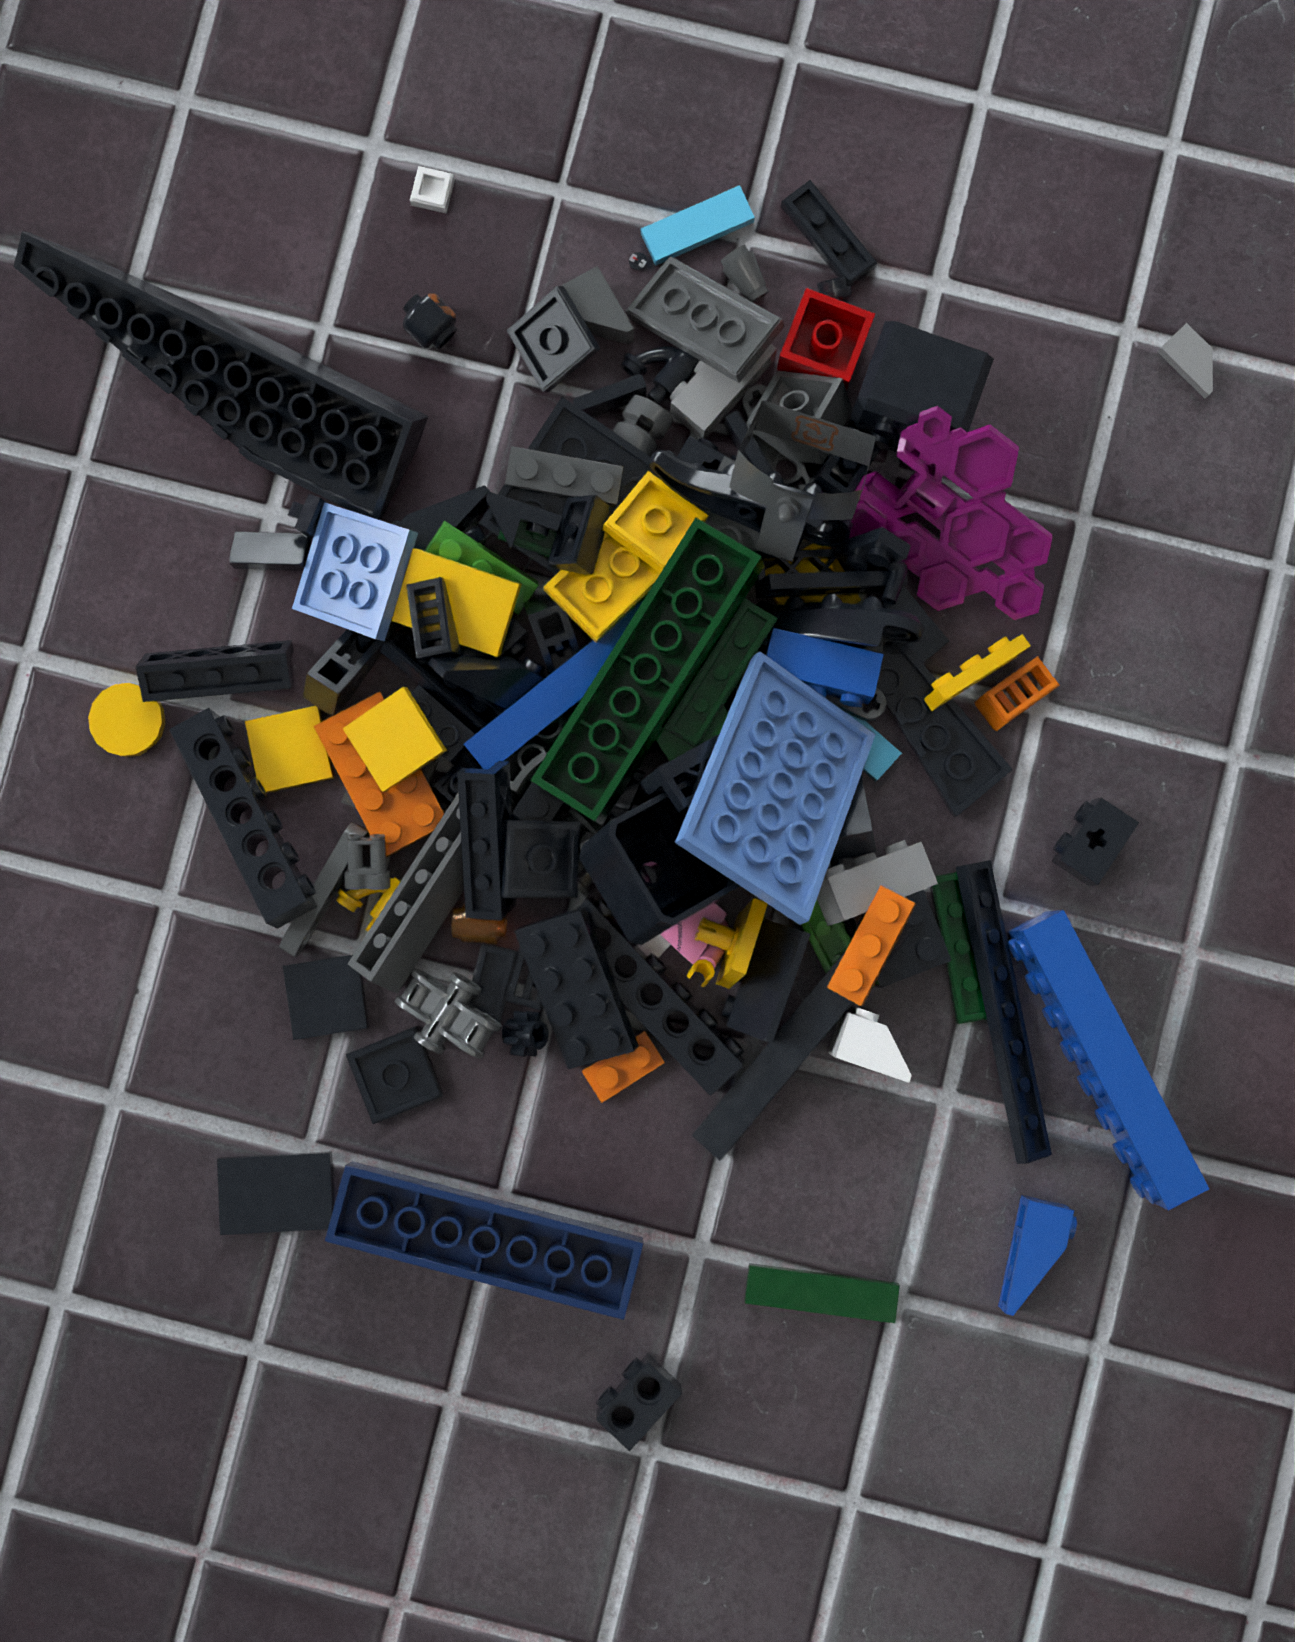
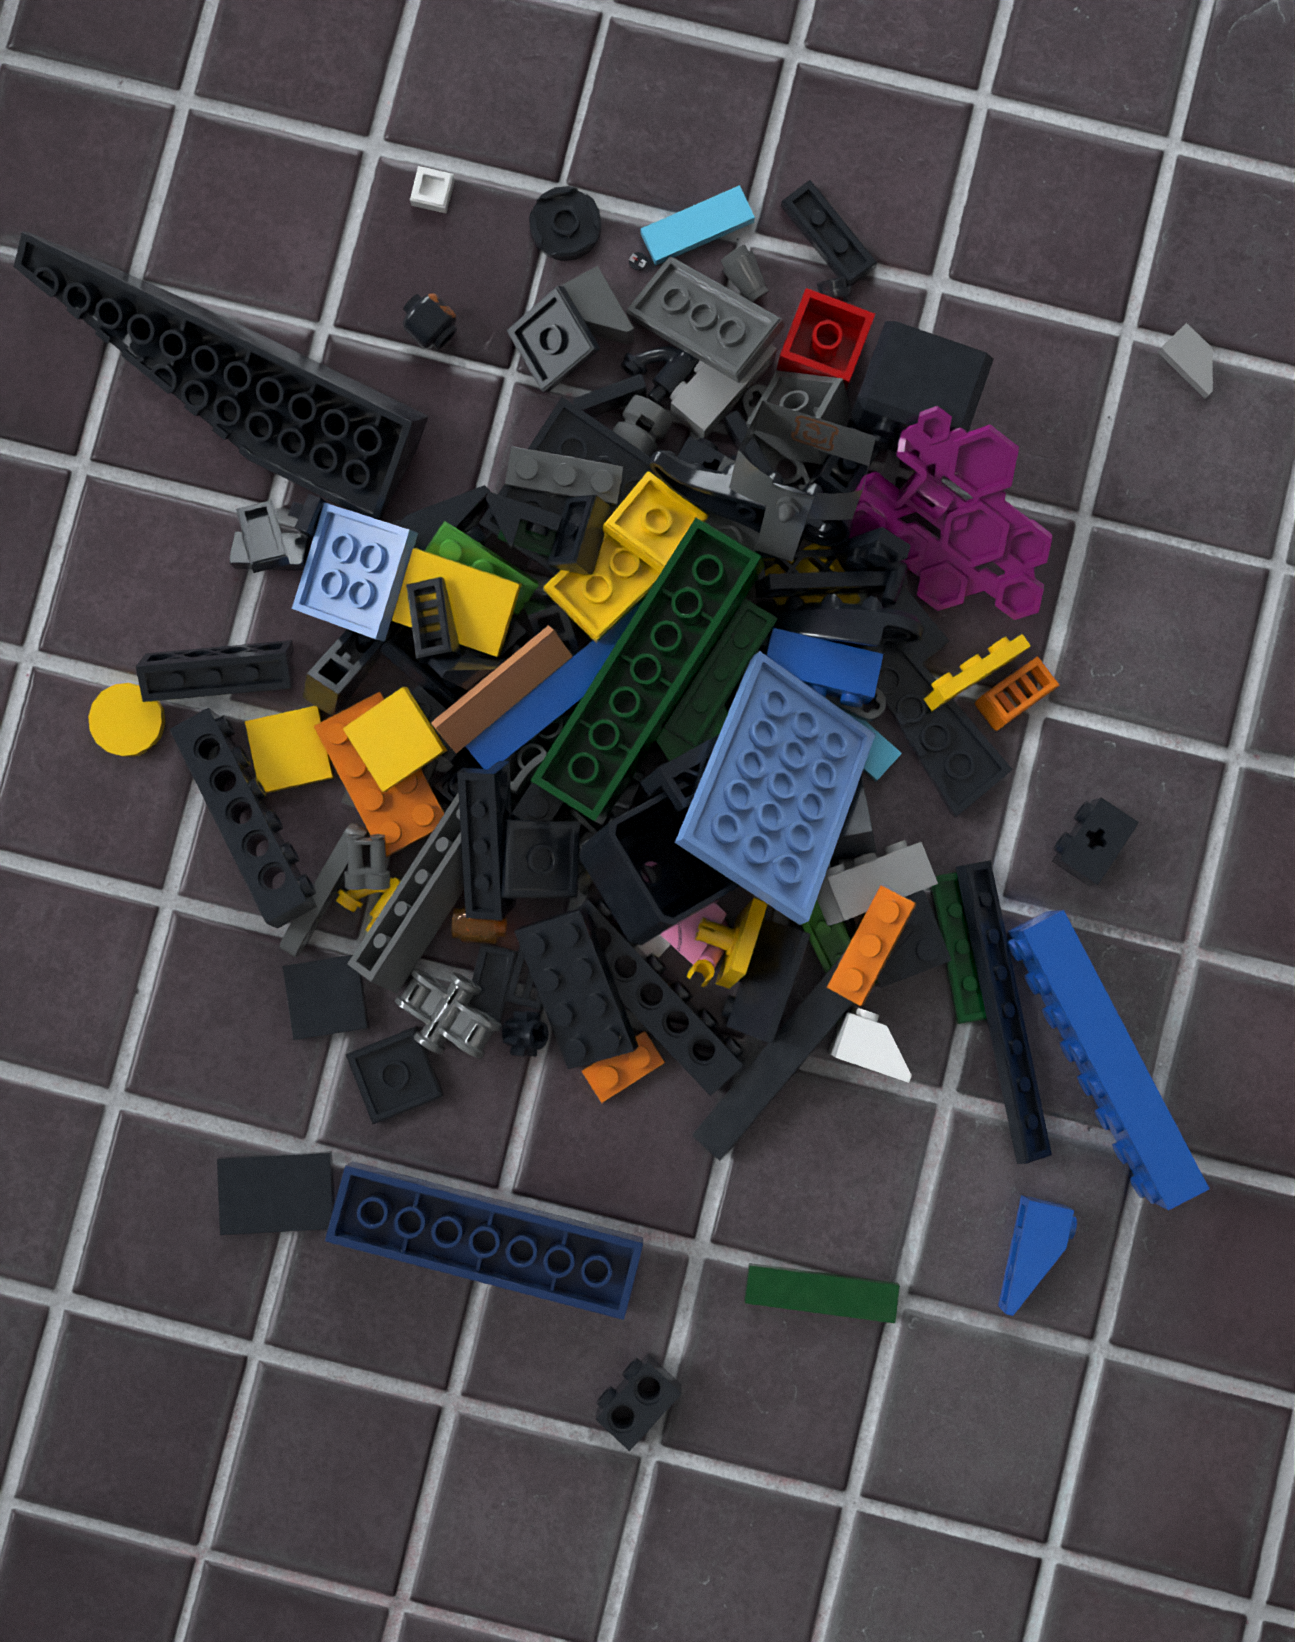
none -> tile [236,500,290,573]
none -> nougat tile [431,625,573,753]
none -> black tile [529,186,601,261]

